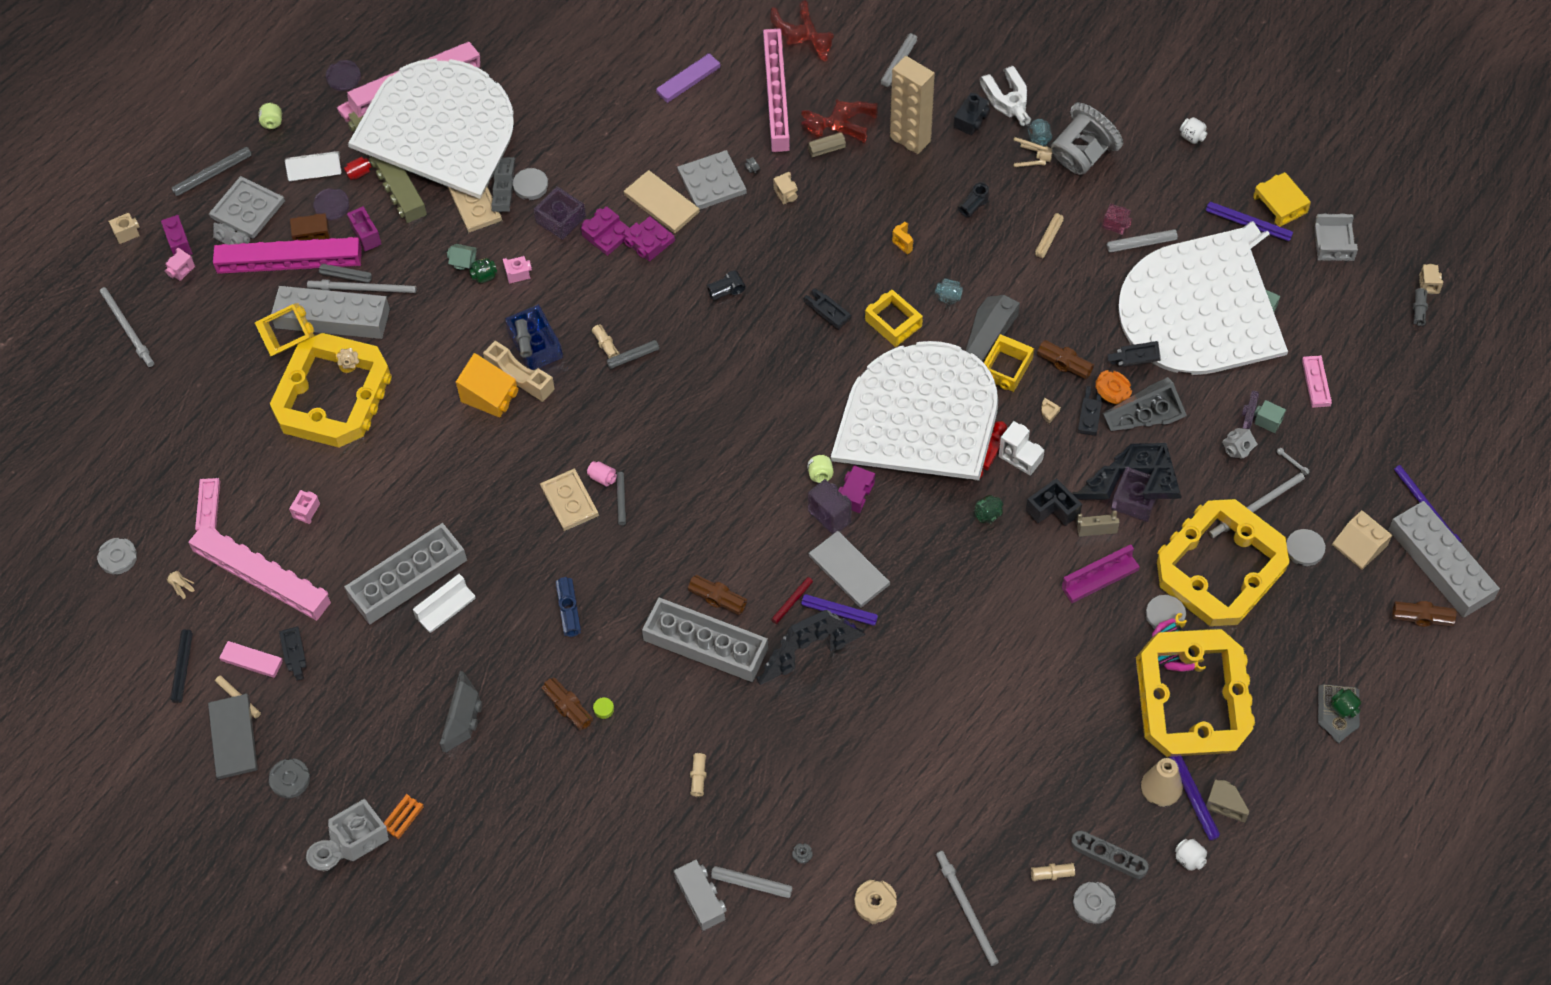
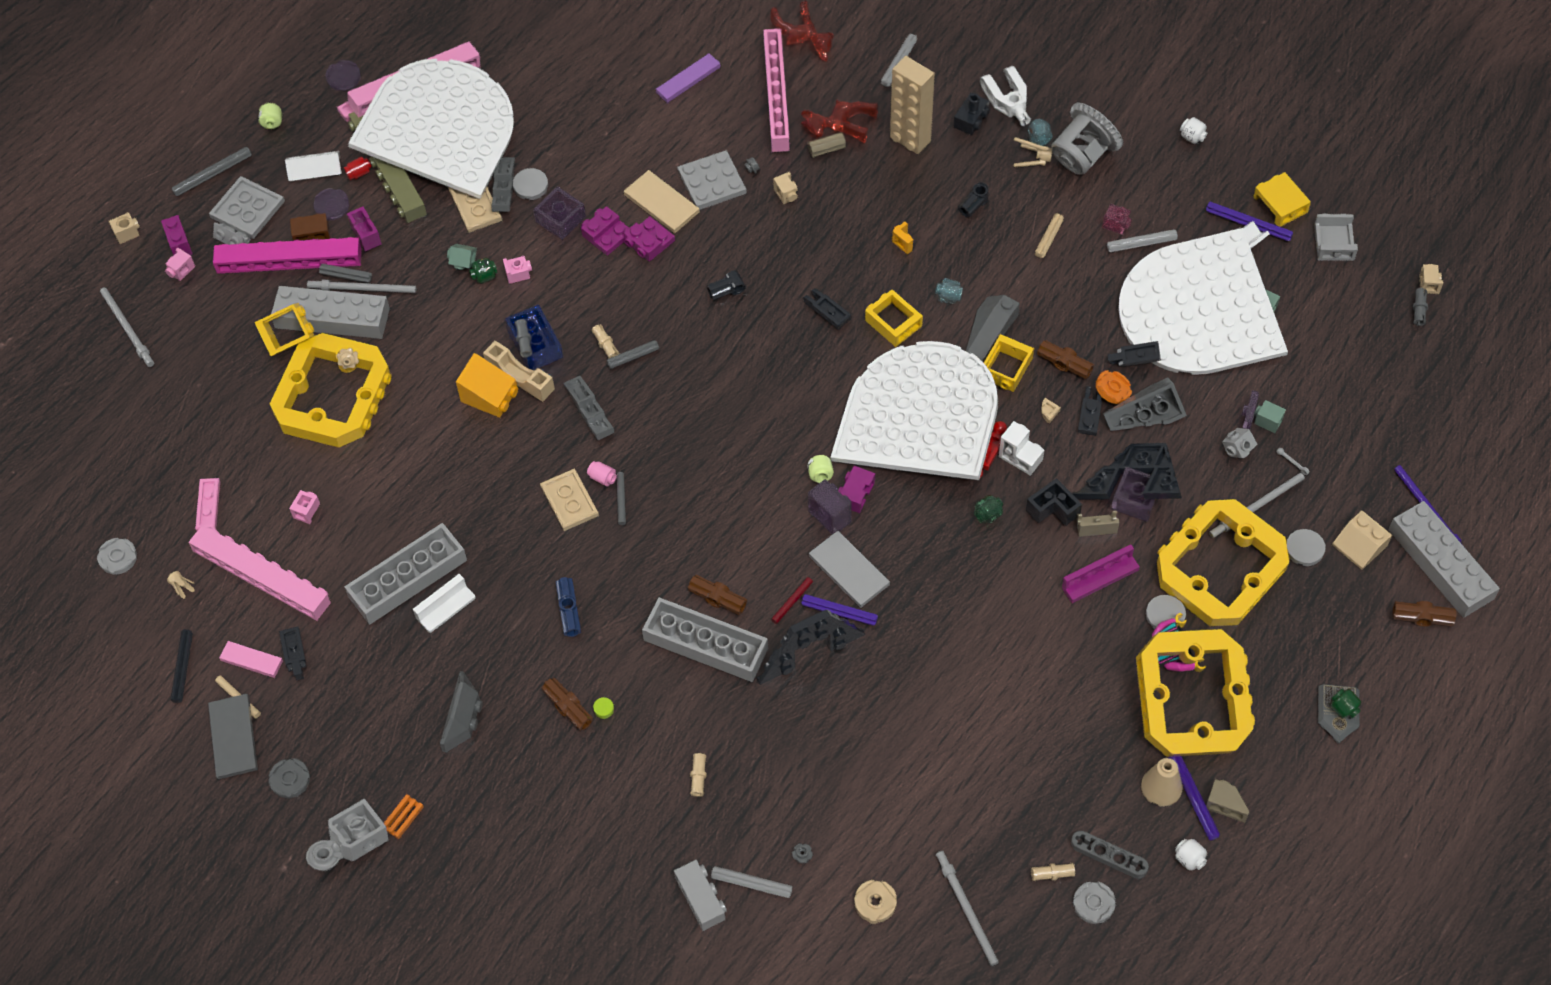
bright pink tile [1302,356,1332,408] -> none
none -> dark grey slope [563,376,615,440]

